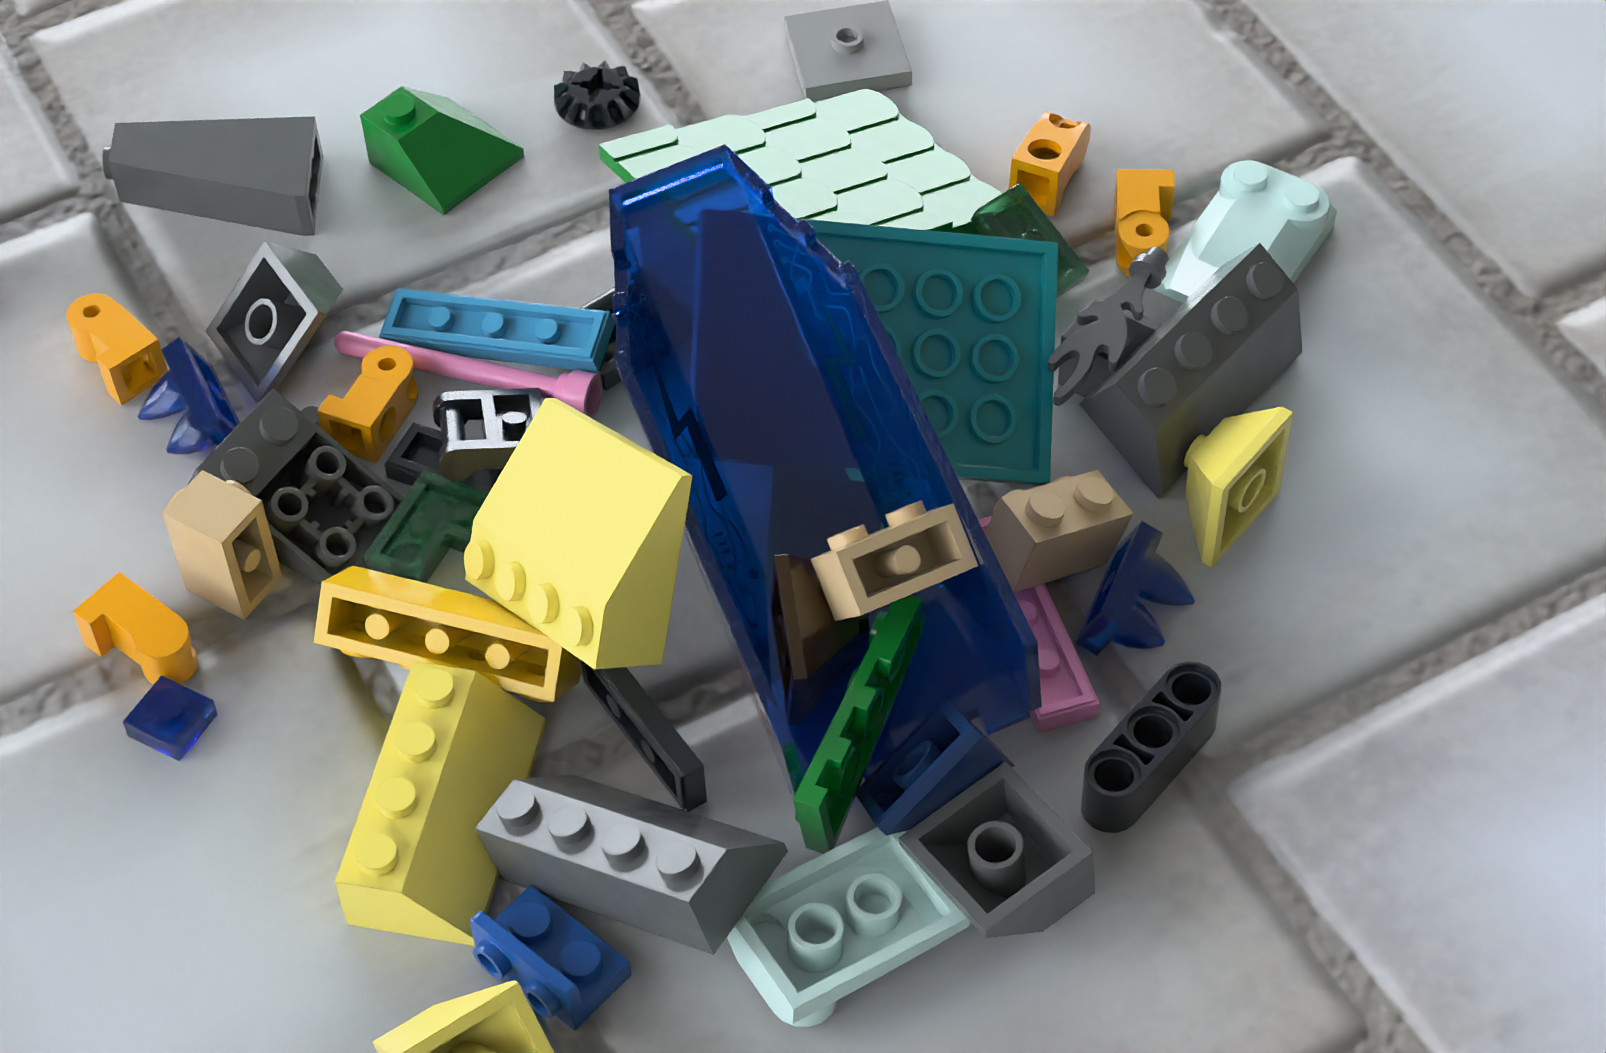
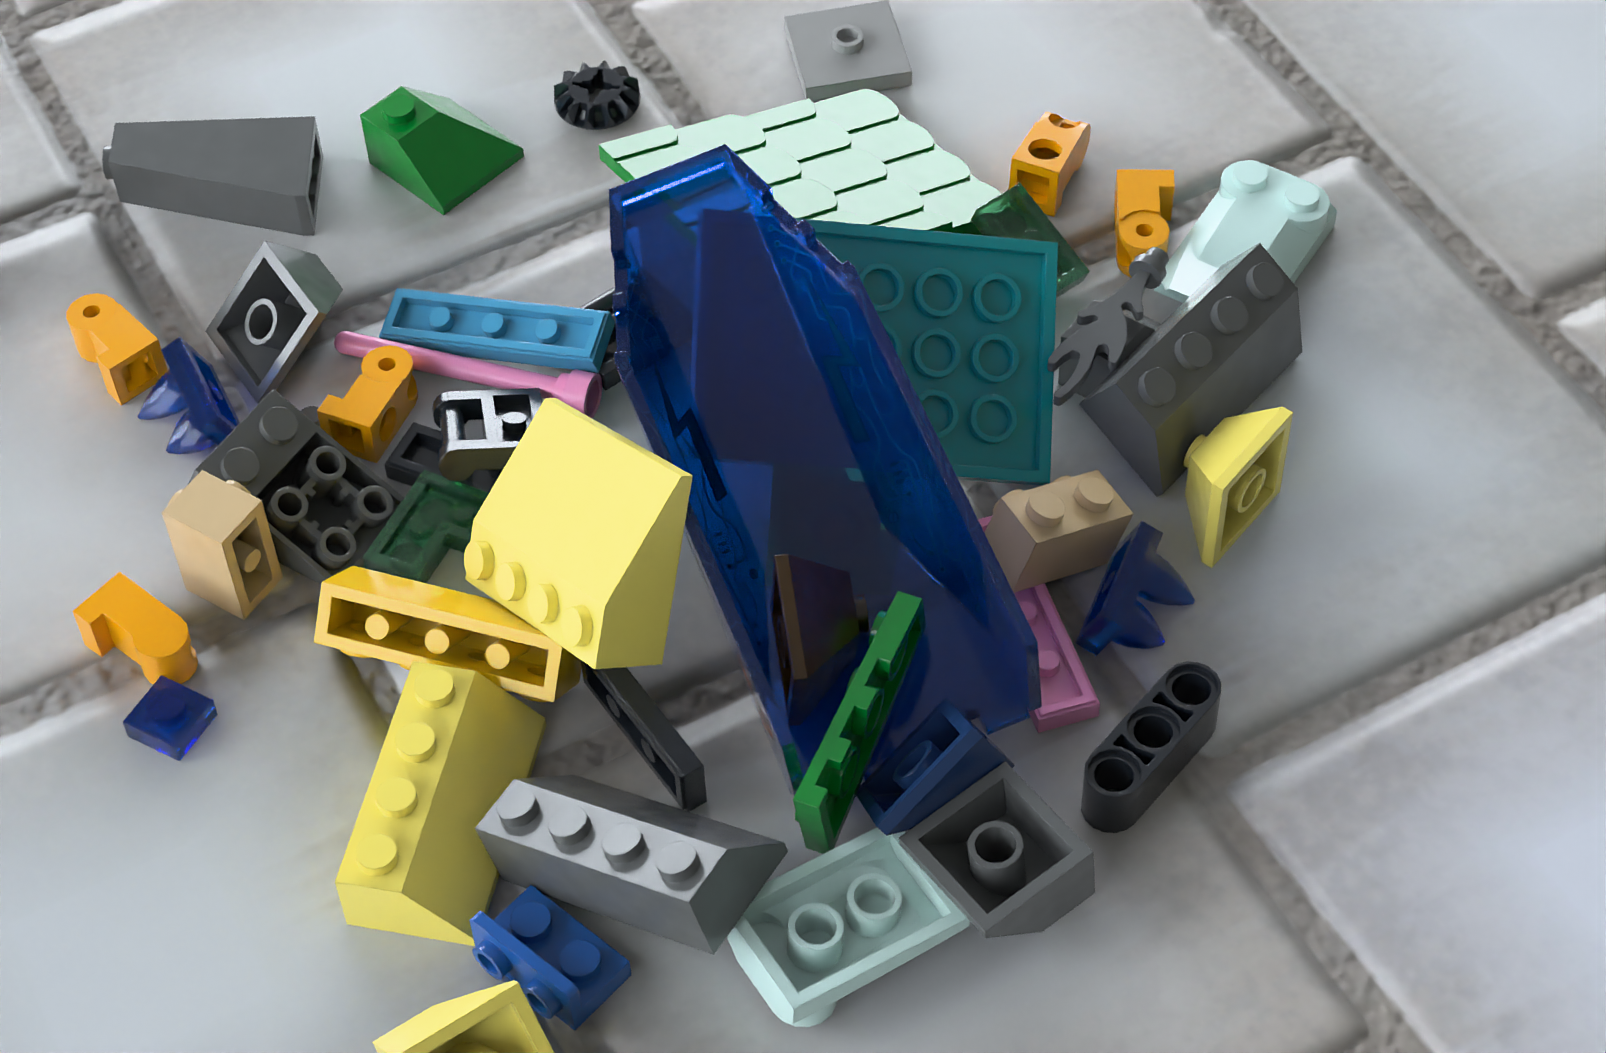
tan brick [811,500,978,621] -> none

